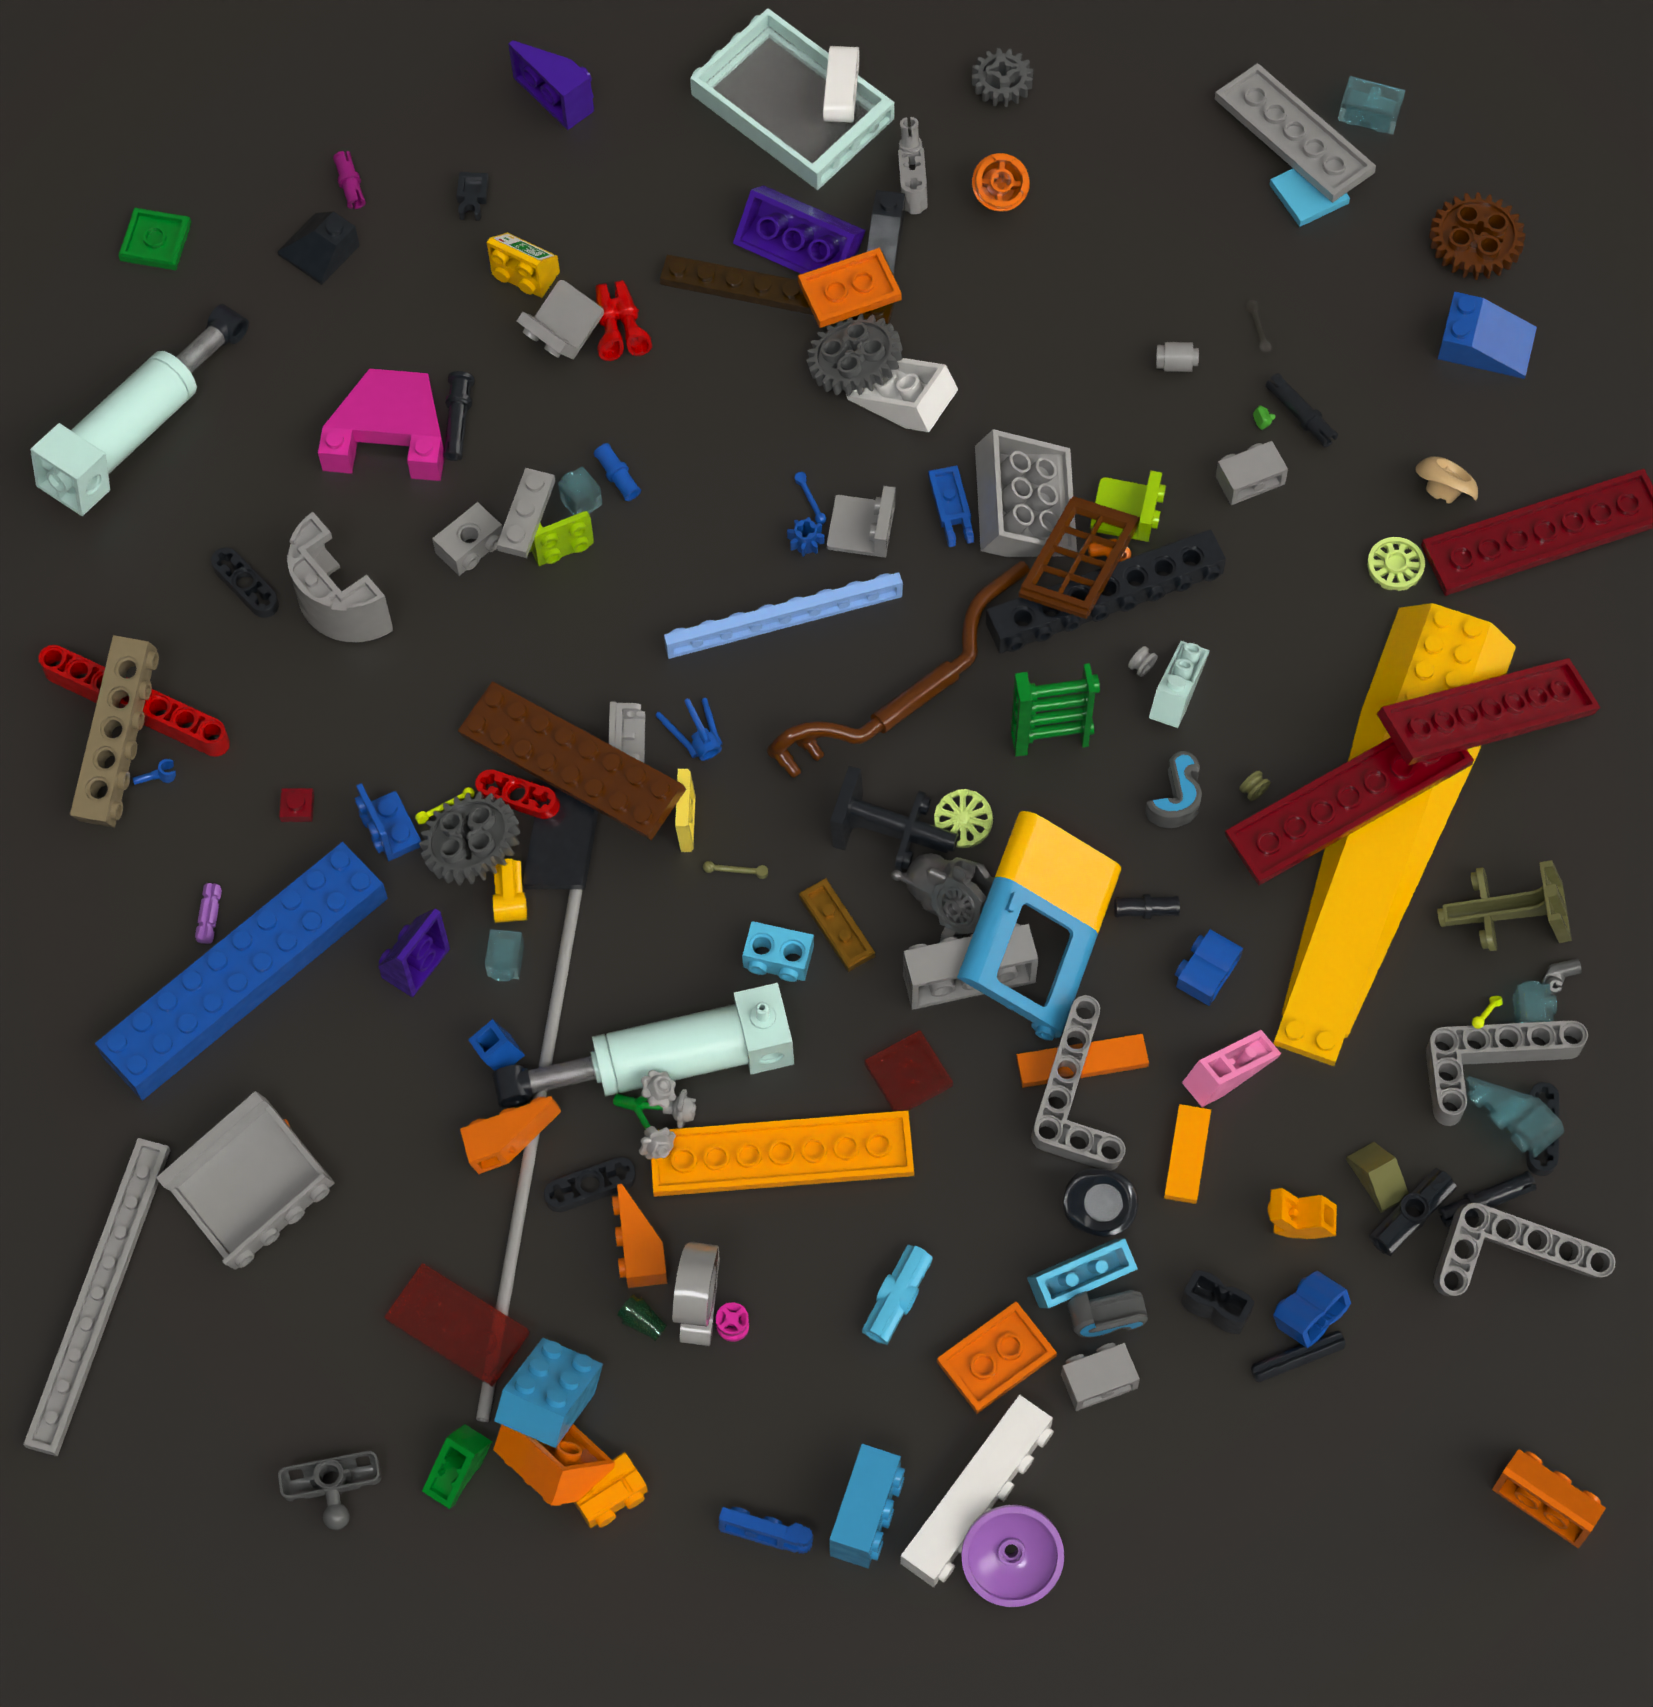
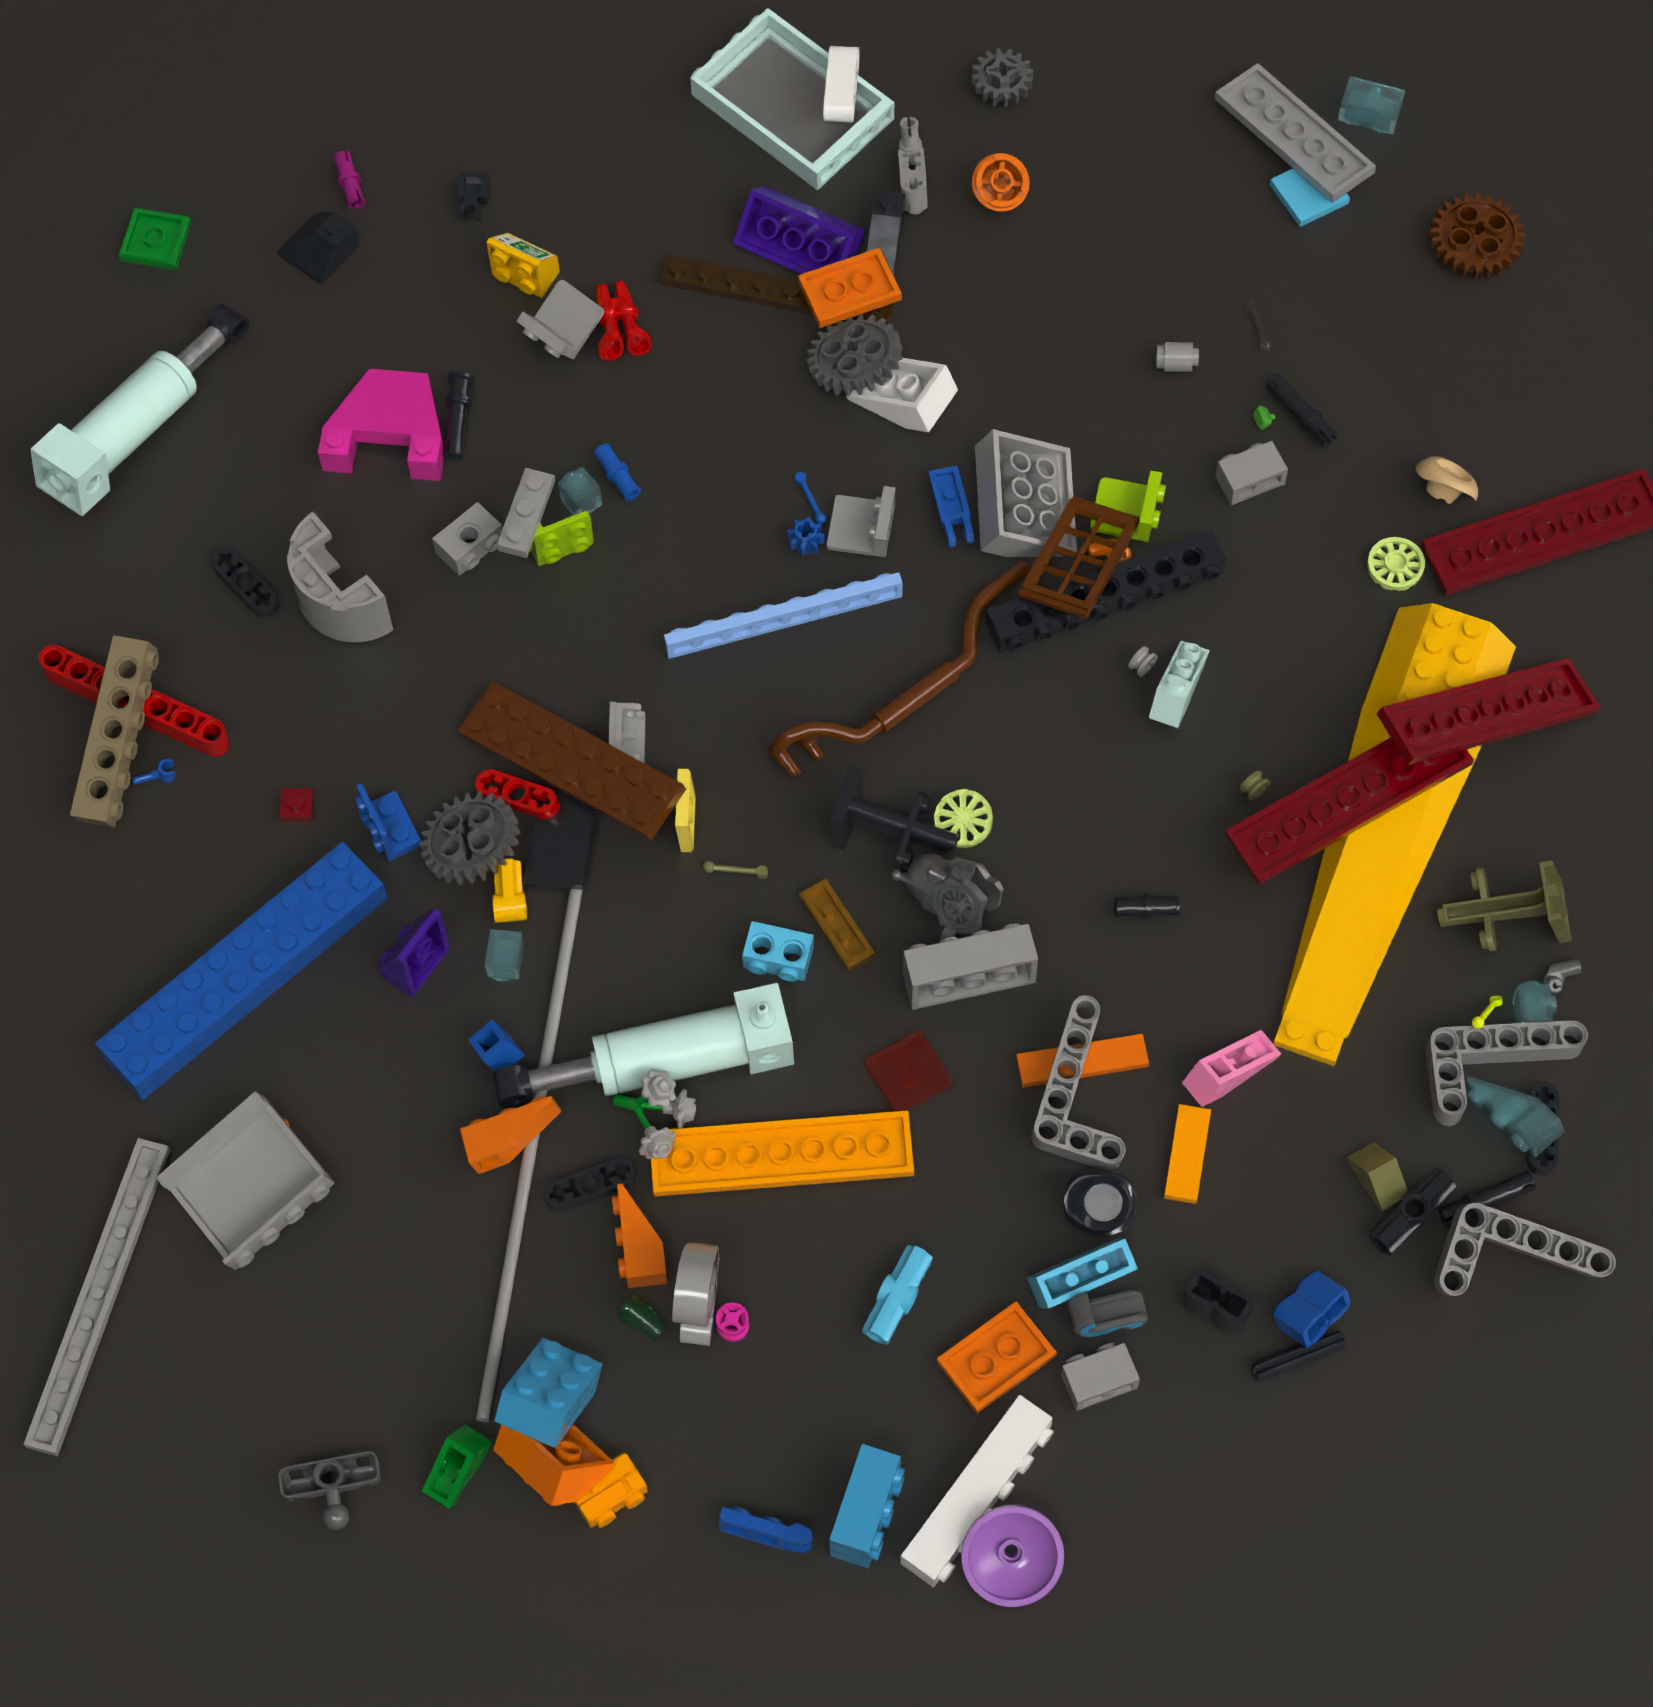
medium lavender axle [195,883,222,944] -> none
clear red tile [384,1263,530,1387] -> none
neon yellow hinge [415,787,475,824] -> none
dark purple slope [508,40,594,130] -> none
blue plant [656,698,723,761] -> none
piece [957,811,1121,1040] -> none
green fence [1010,663,1100,757] -> none
dark grey animal [1145,751,1202,828] -> none
blue brick [1175,929,1243,1006] -> none
light orange brick [1268,1188,1337,1239] -> none
blue slope [1438,291,1537,379] -> none
orange slope [1492,1449,1606,1549] -> none

